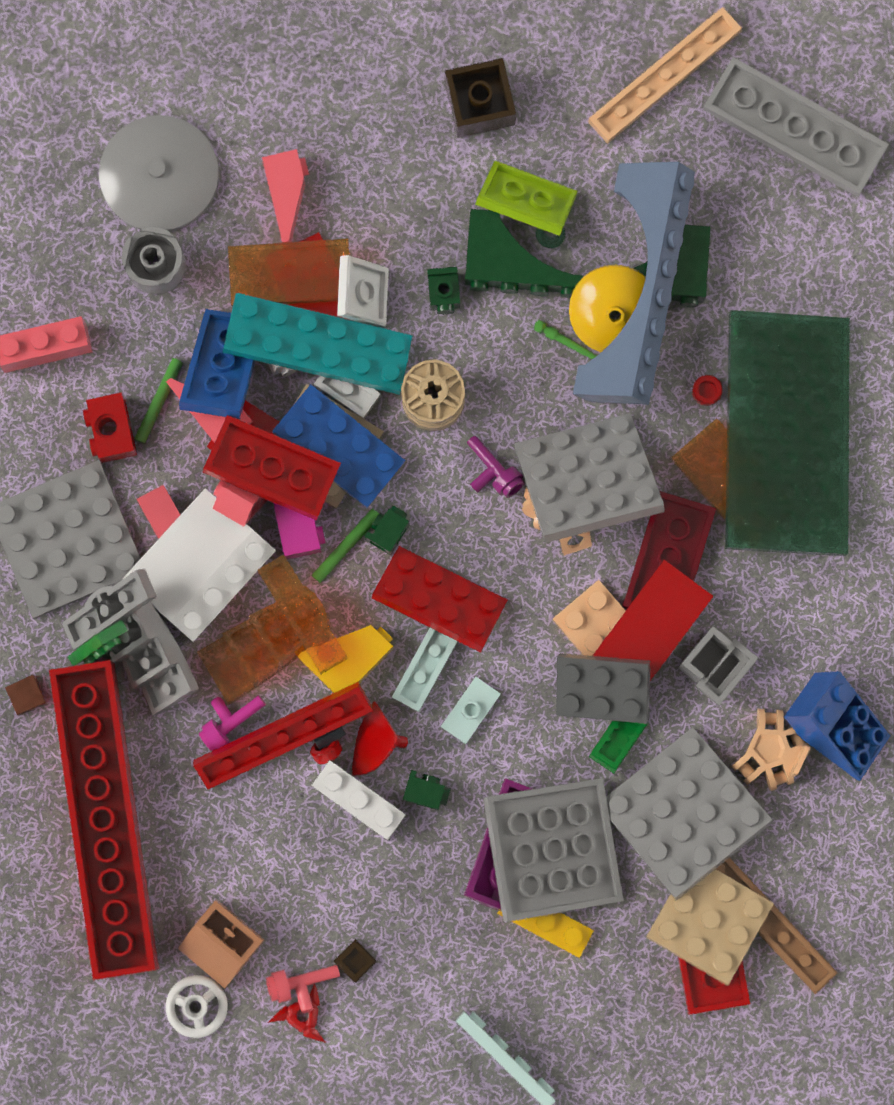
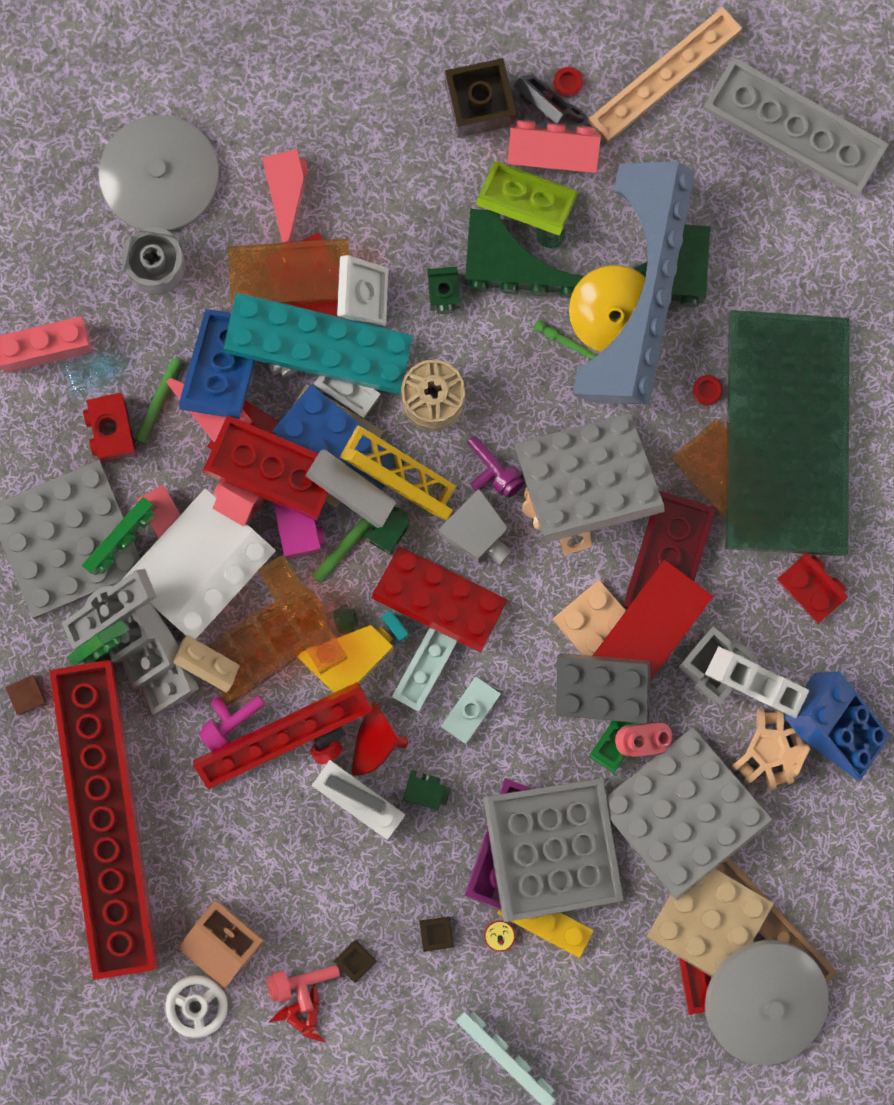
none -> clear light blue plate [61,352,118,396]
none -> green plate [81,497,157,575]
none -> tan plate [173,635,240,693]
none -> light grey tile [306,449,396,528]
none -> dark grey tile [324,773,387,815]
none -> plate [334,604,358,634]
none -> yellow fence [339,425,456,520]
none -> teal tile [381,610,408,643]
none -> dark brown tile [419,916,454,952]
none -> light grey torso [438,489,512,565]
none -> light yellow tile [484,920,515,952]
none -> coral brick [507,120,601,173]
none -> black hinge [513,74,586,124]
none -> red tile [553,67,583,98]
none -> coral plate [616,722,672,757]
none -> white arch [705,646,809,718]
none -> light grey dish [705,940,829,1065]
none -> red bracket [776,552,848,625]

